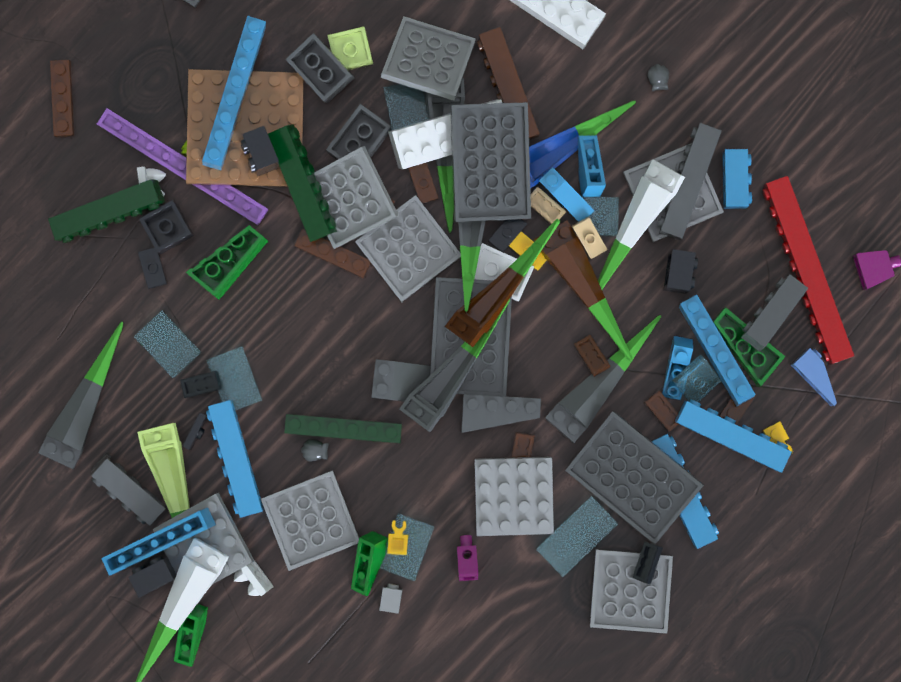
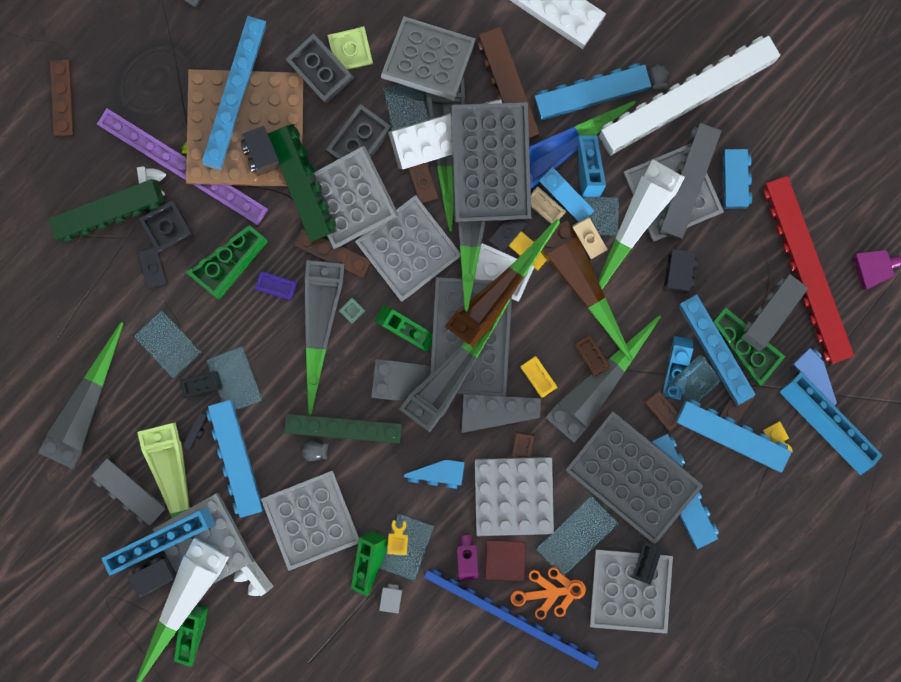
none -> dark purple plate [255,271,297,301]
none -> dark grey plate [303,260,344,416]
none -> sand green tile [339,298,365,324]
none -> green slope [374,305,433,352]
none -> dark azure slope [404,460,465,489]
none -> blue plate [424,568,599,669]
none -> clear red tile [486,541,526,581]
none -> orange plant [511,566,586,620]
none -> yellow plate [520,356,557,398]
none -> dark azure brick [534,63,651,121]
none -> white brick [599,36,780,156]
none -> dark azure brick [780,372,882,475]

